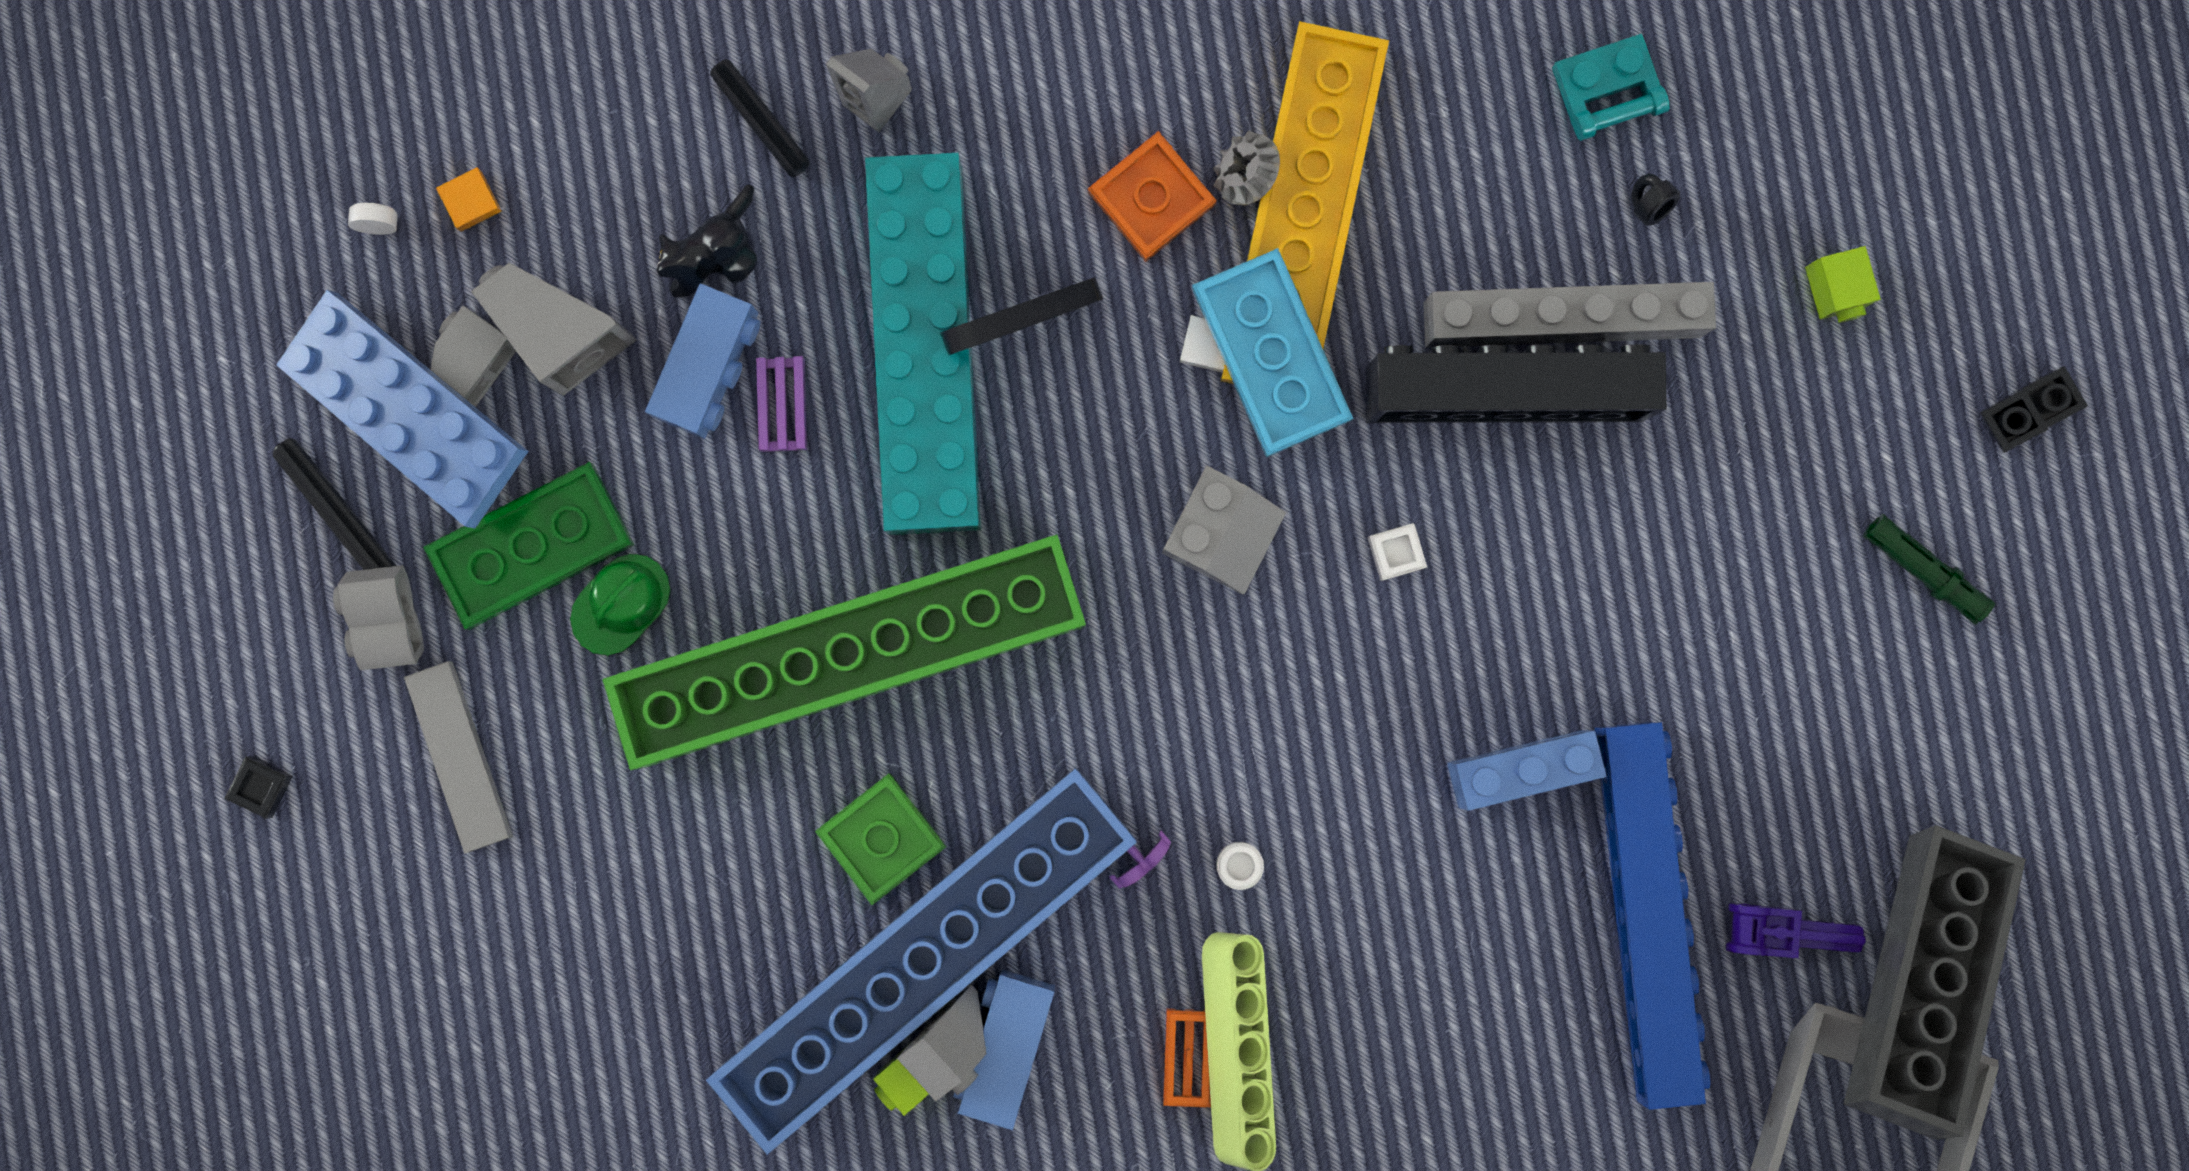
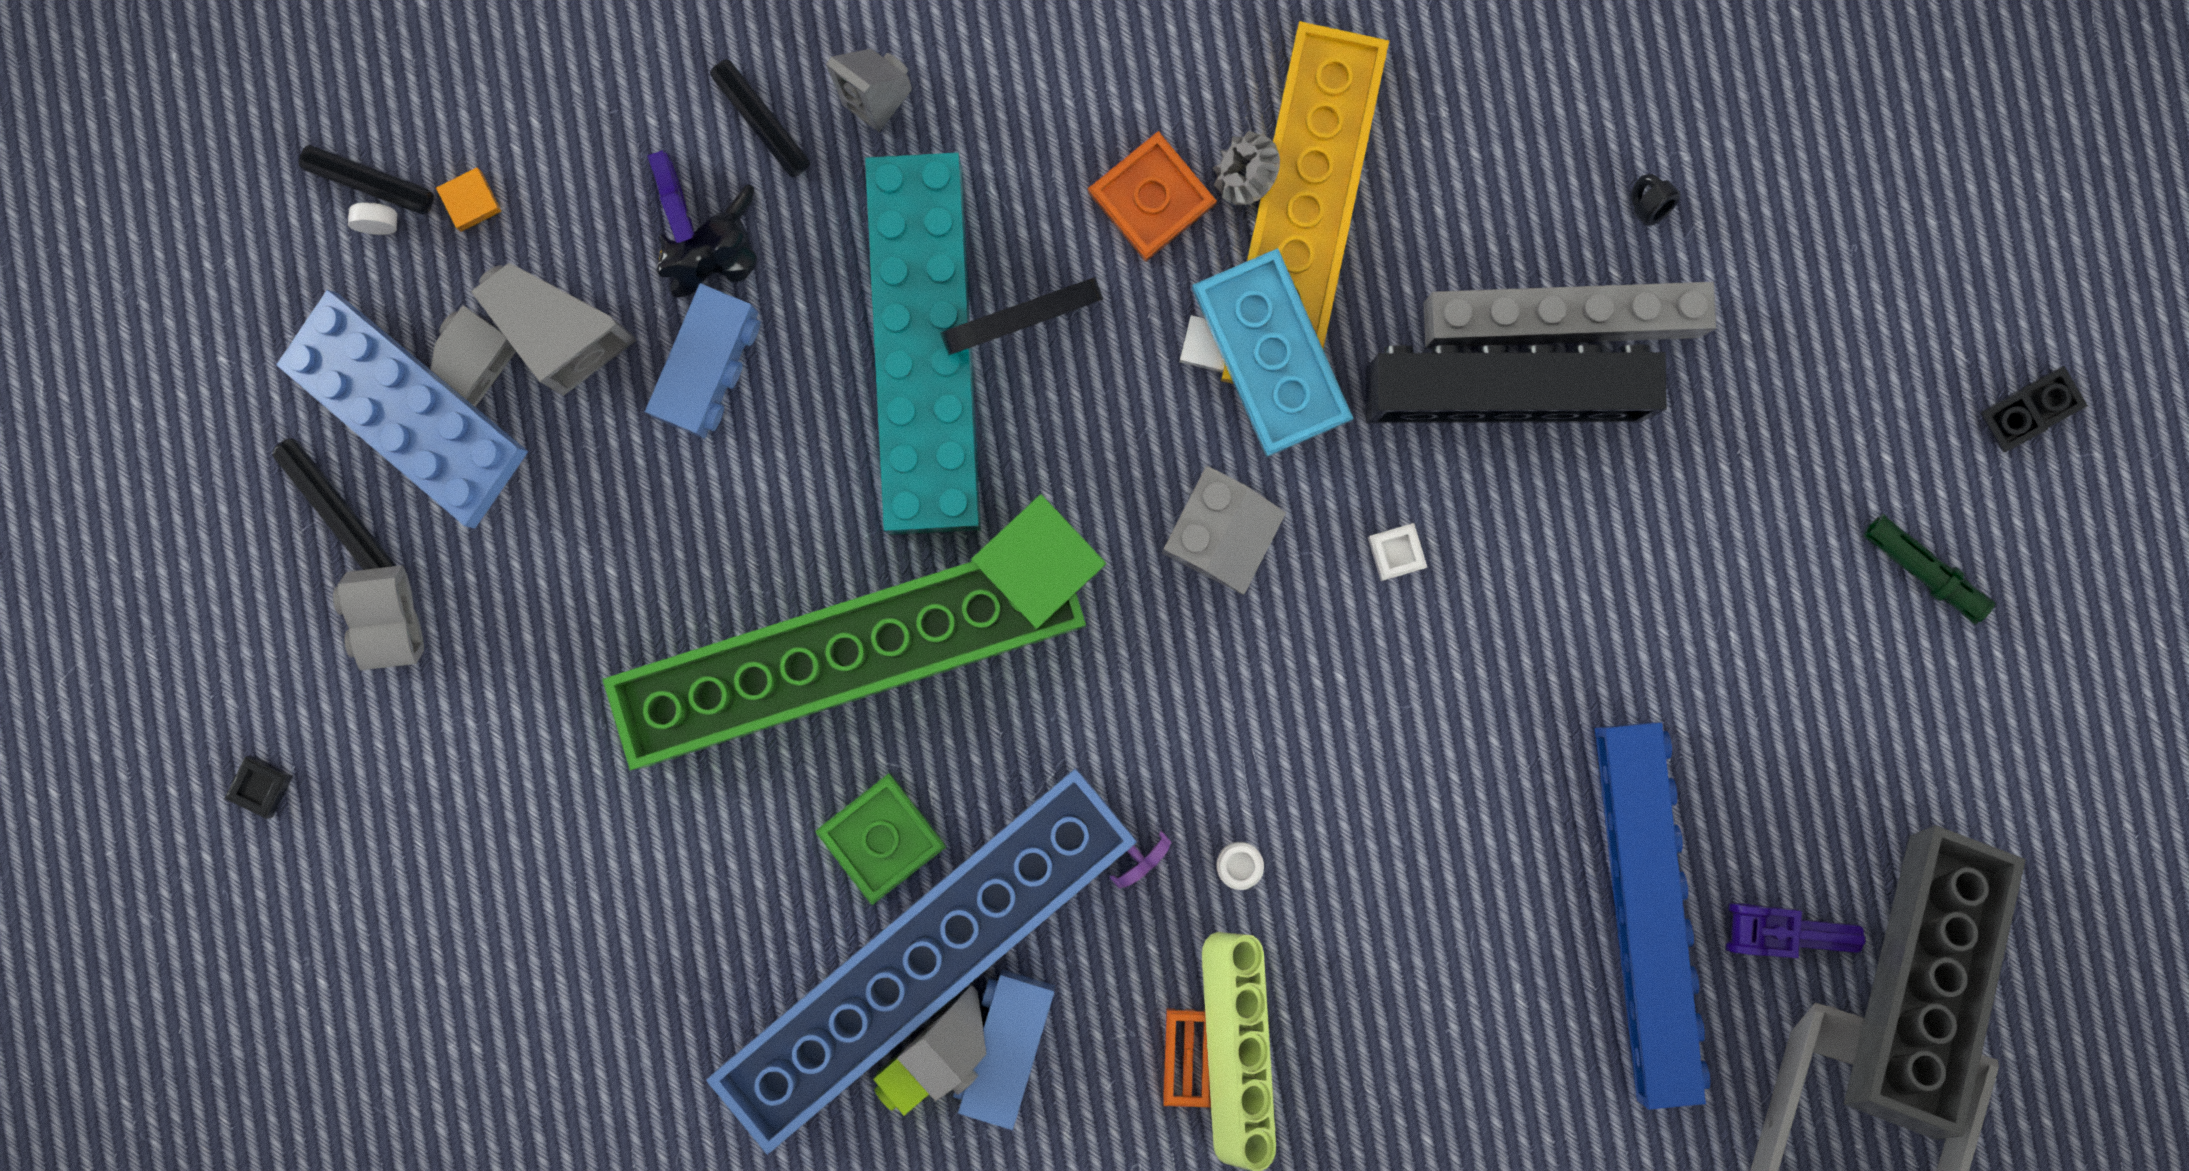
light grey tile [404,661,513,854] -> none
green tile [423,462,634,630] -> none
green piece [570,554,670,656] -> none
medium lavender tile [756,356,807,452] -> none
medium blue brick [1447,730,1607,811] -> none
teal plate [1552,33,1670,141] -> none
lime brick [1805,246,1881,323] -> none
none -> black axle [298,145,434,215]
none -> dark purple tile [647,150,695,243]
none -> bright green tile [971,494,1107,629]

